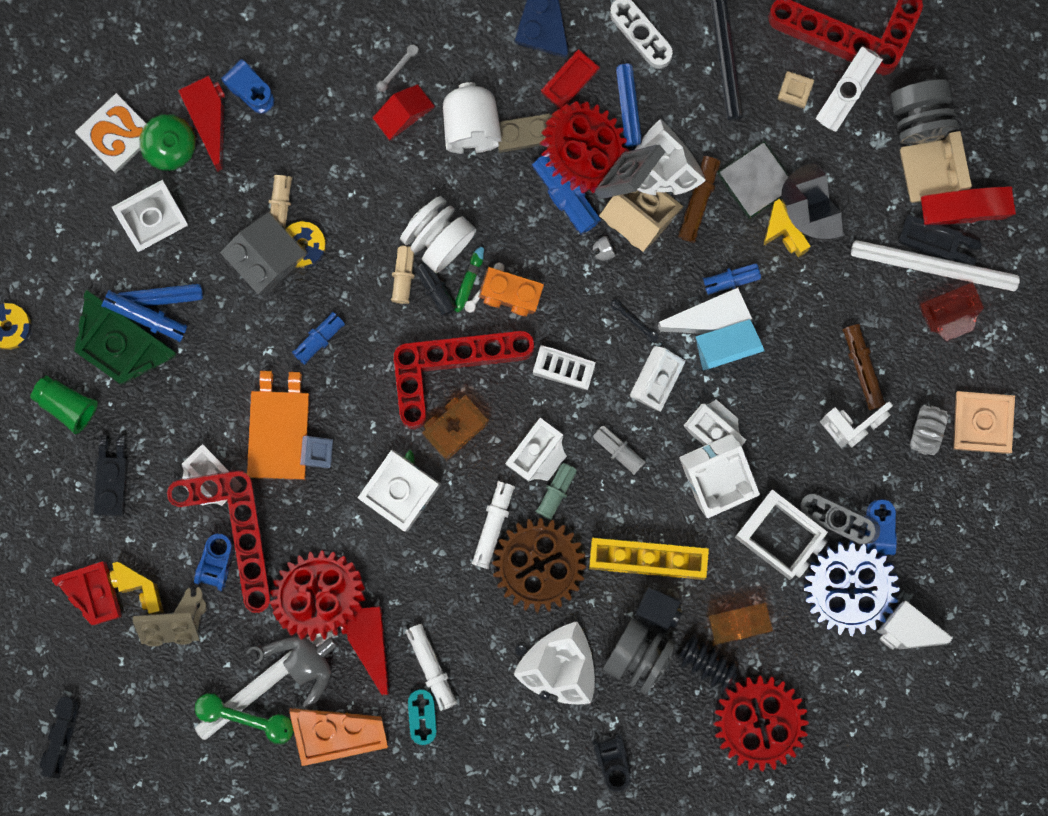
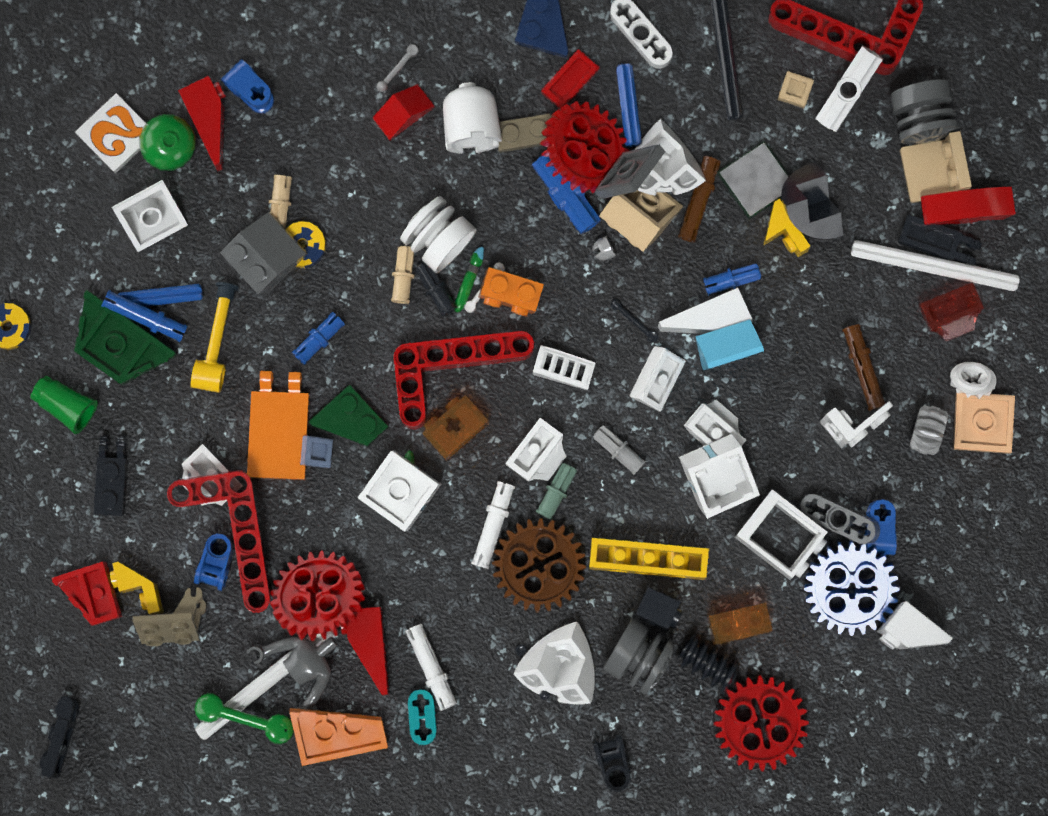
none -> yellow piece [191,282,239,393]
none -> dark green wing [309,385,389,447]
none -> white gear [950,362,996,399]

